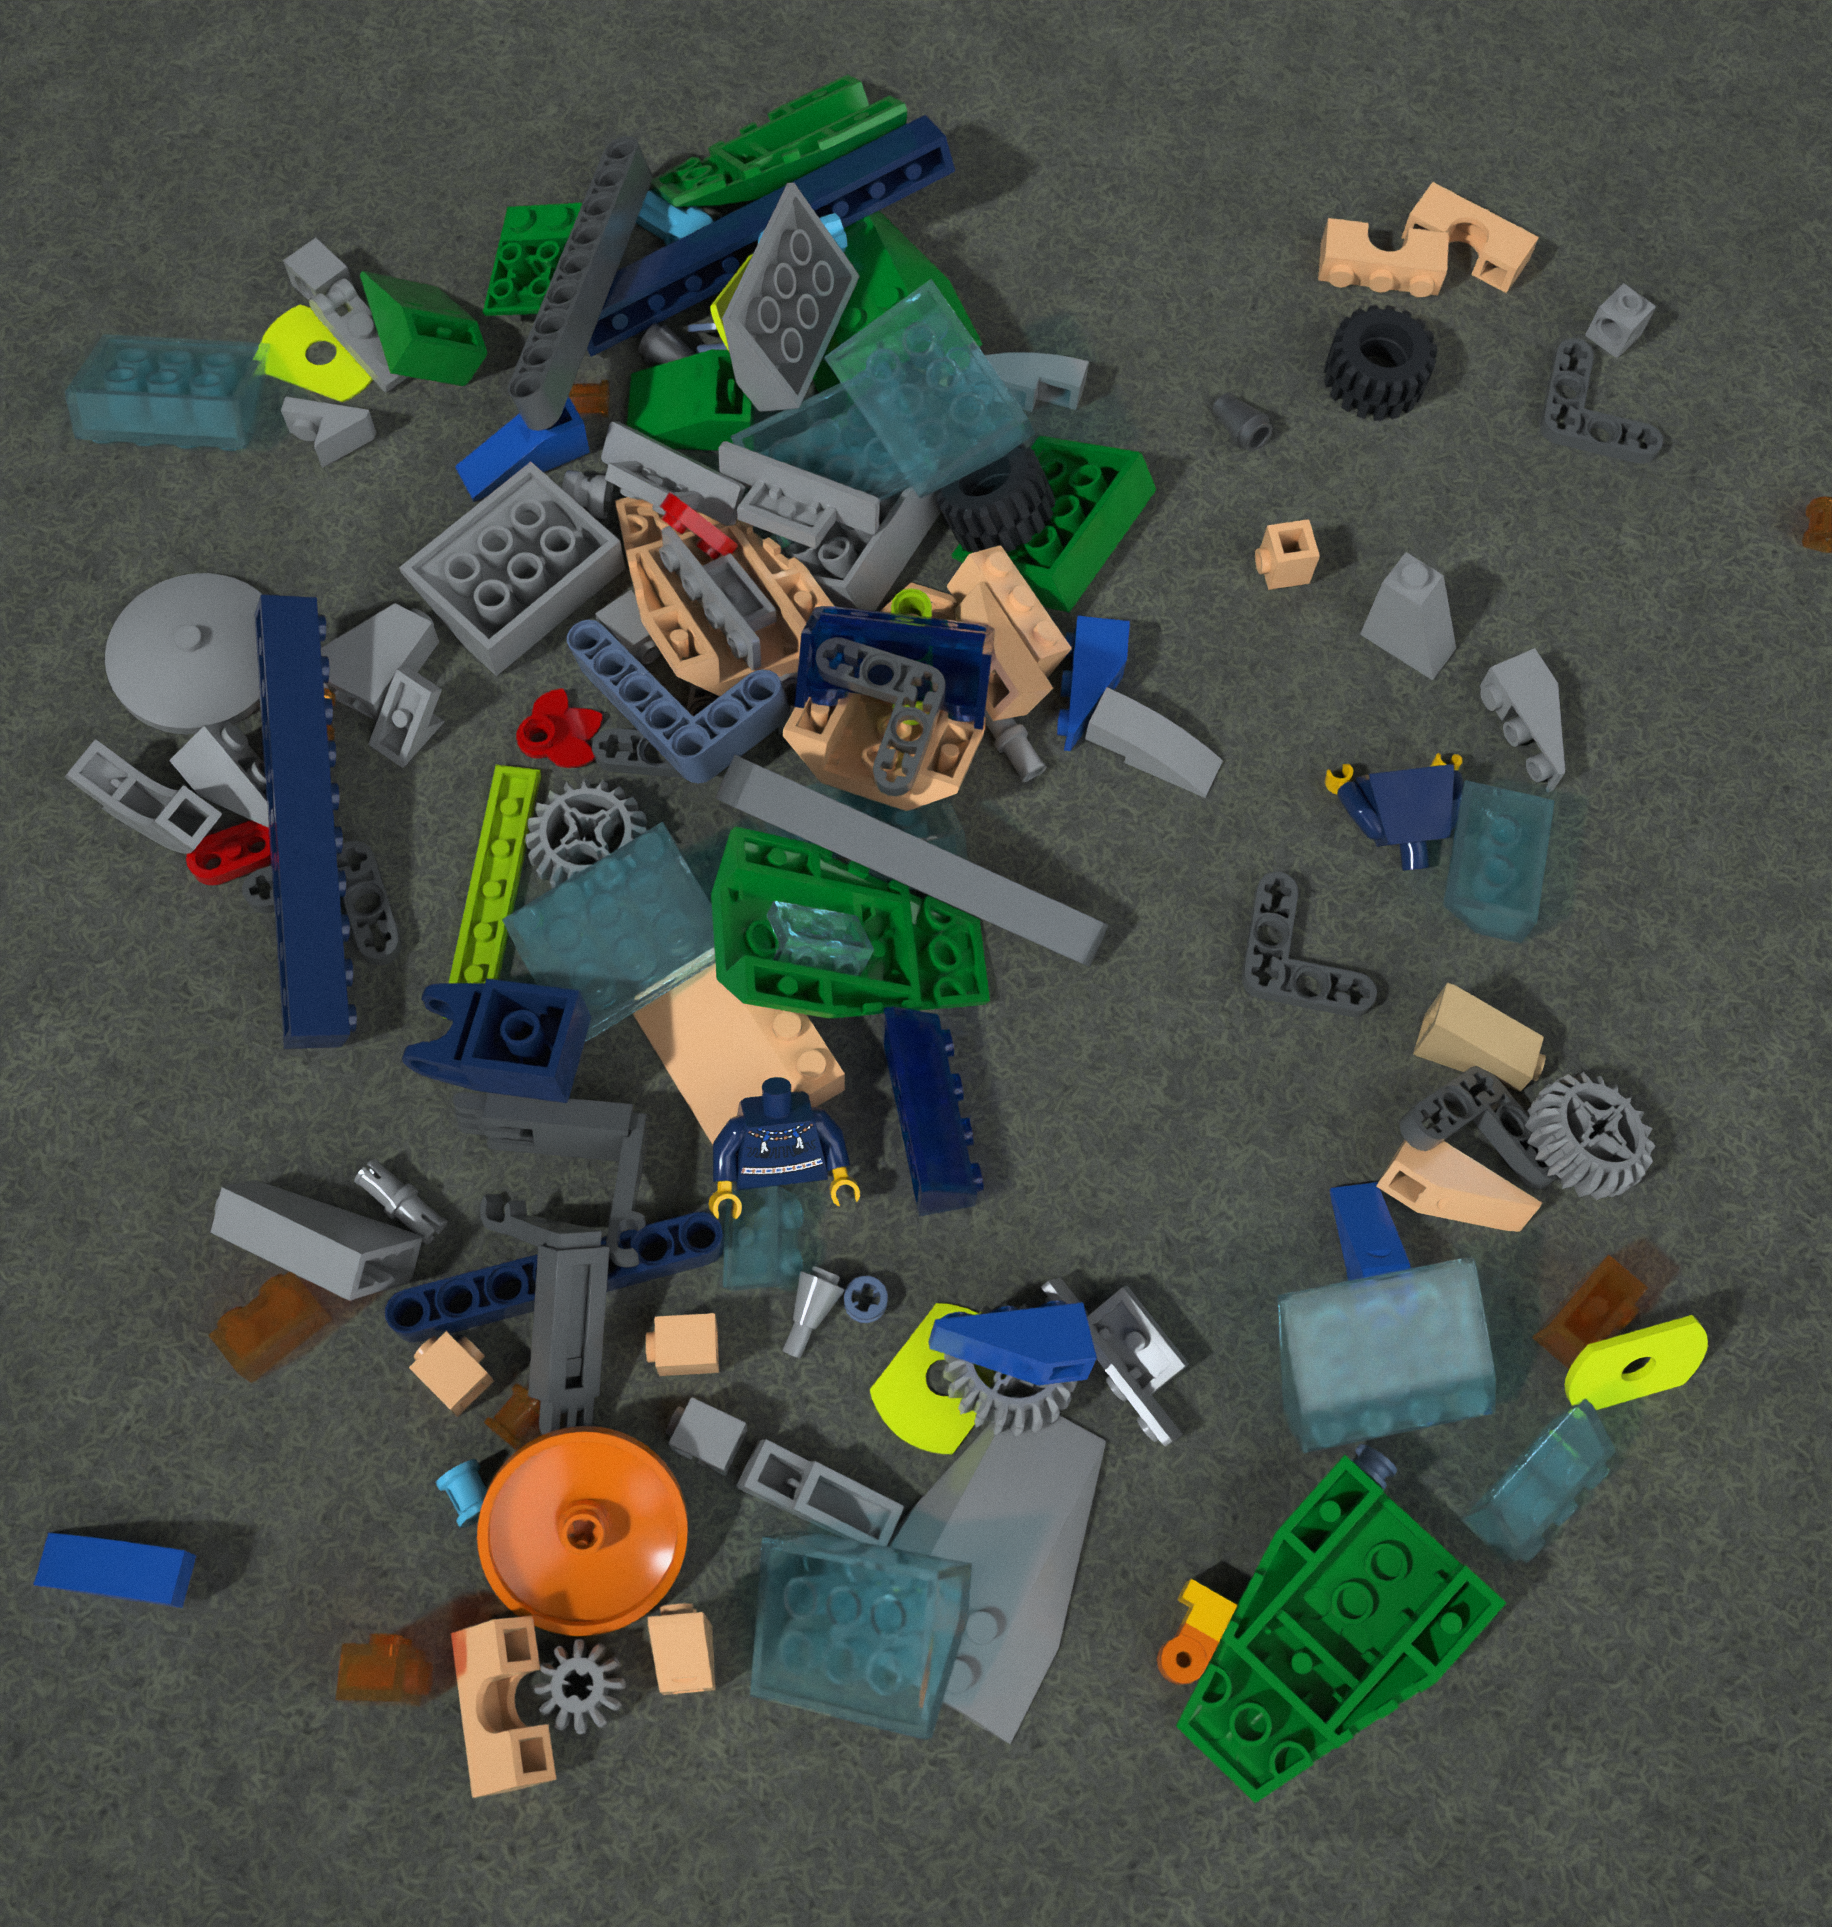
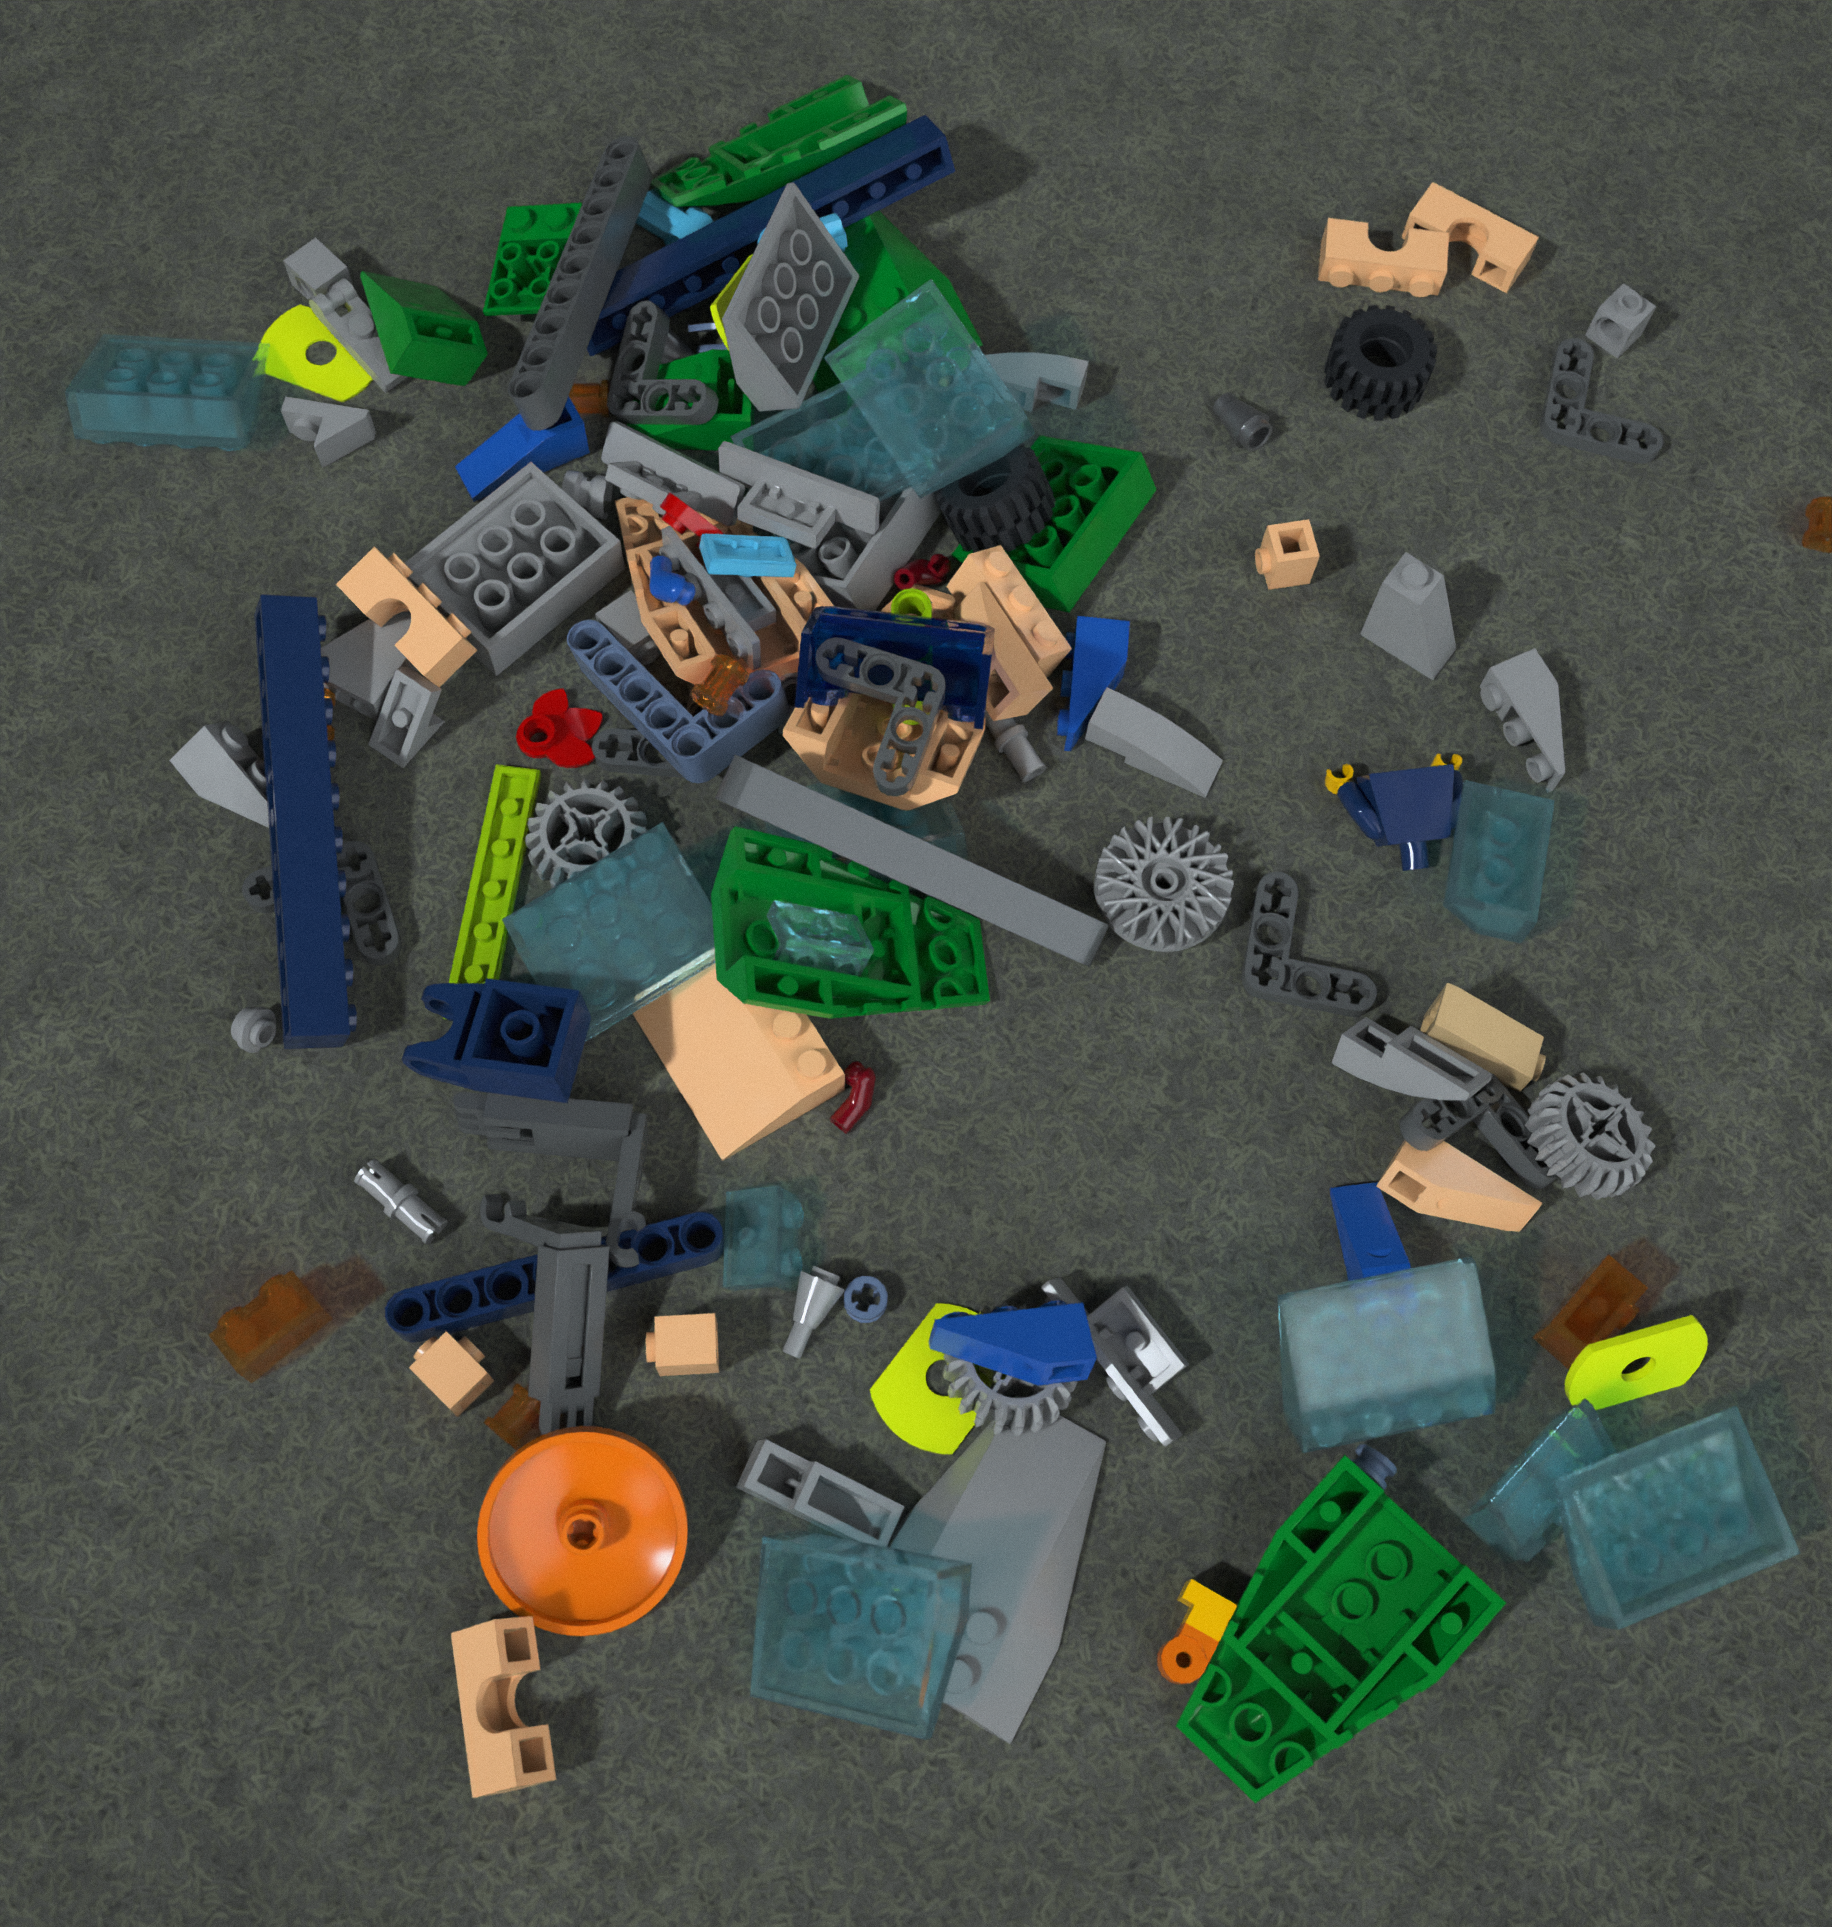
blue slope [34,1533,196,1608] -> none
light grey arch [65,739,222,854] -> none
light grey dish [105,573,263,734] -> none
red plate [186,820,271,886] -> none
light grey slope [210,1180,423,1301] -> none
clear orange brick [335,1634,433,1707] -> none
medium azure bush [436,1459,487,1528] -> none
light grey gear [535,1639,626,1734] -> none
light nougat slope [648,1604,715,1695] -> none
light grey brick [666,1397,748,1476] -> none
dark blue torso [708,1077,860,1219] -> none
clear blue slope [882,1006,984,1216] -> none
none -> light grey plate [231,1006,276,1053]
none -> light nougat arch [336,546,477,687]
none -> dark grey beam [607,300,718,425]
none -> blue arm [649,556,696,606]
none -> clear orange bush [690,654,749,716]
none -> medium azure plate [699,534,796,577]
none -> dark red arm [829,1061,876,1134]
none -> dark red arm [894,554,952,590]
none -> light grey wheel [1094,817,1234,952]
none -> light grey slope [1332,1017,1493,1100]
none -> clear light blue slope [1552,1405,1801,1630]

